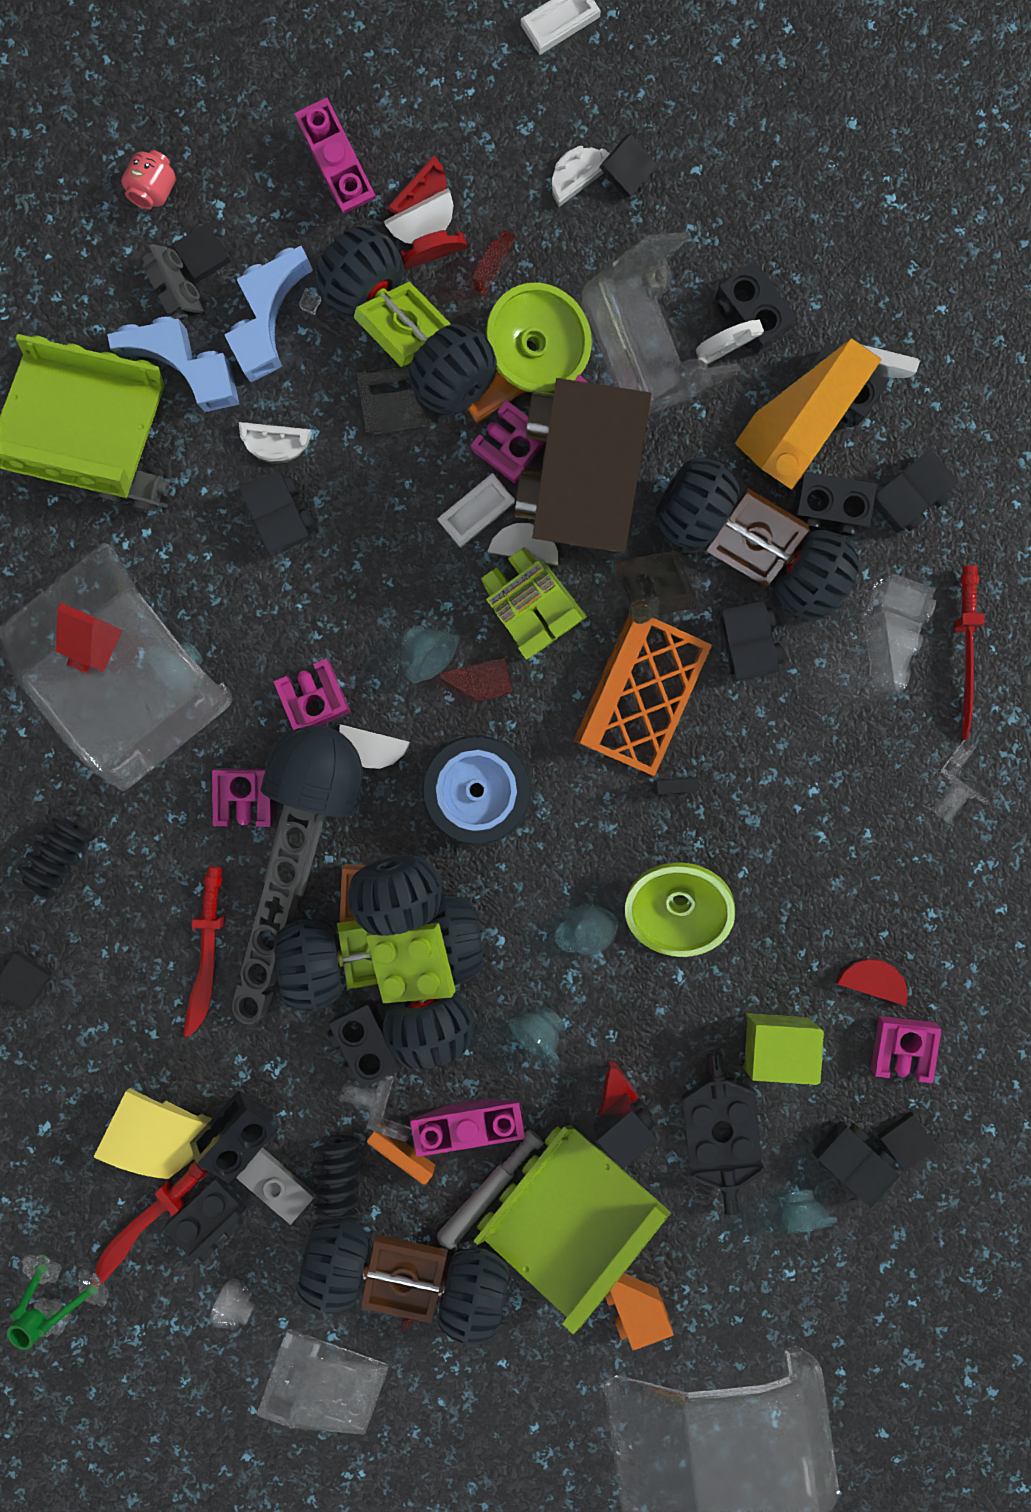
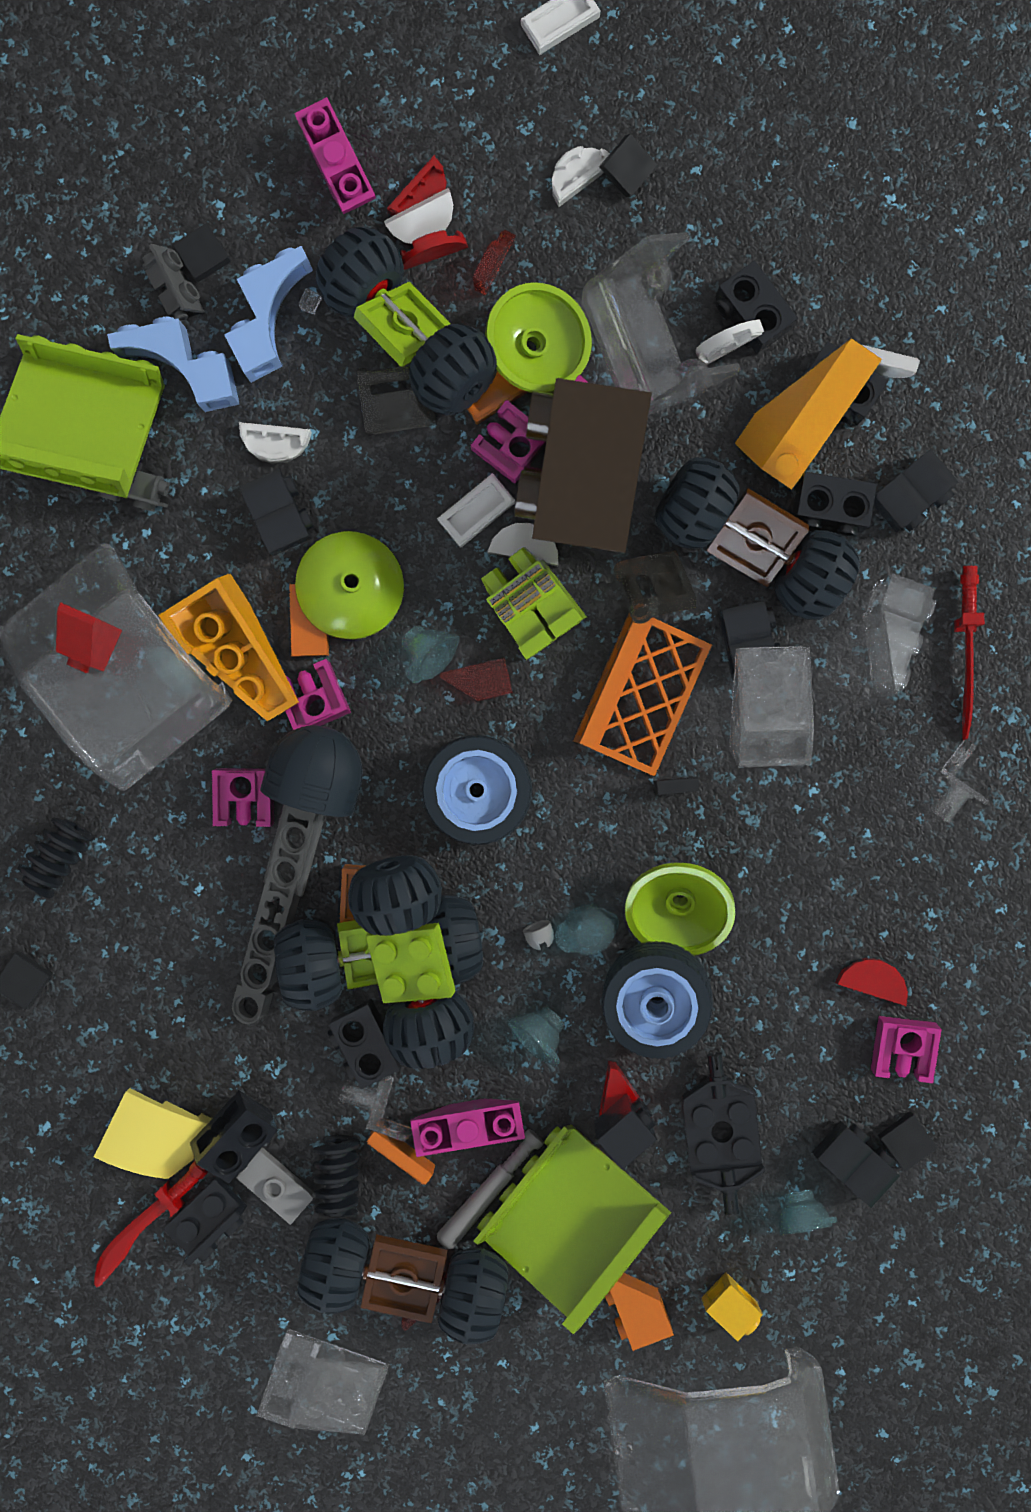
plant [7,1254,109,1350] -> none
coral head [121,150,176,210] -> none
red sword [183,866,225,1037] -> none
clear cone [209,1279,256,1329] -> none
white tile [339,724,410,769] -> none
lime piece [742,1013,824,1085] -> none
none -> light orange wedge [158,573,299,721]
none -> orange tile [289,584,329,657]
none -> lime dish [295,531,404,640]
none -> light grey hinge [523,920,554,950]
none -> wheel [602,941,713,1059]
none -> yellow brick [702,1272,763,1341]
none -> clear slope [729,646,814,767]

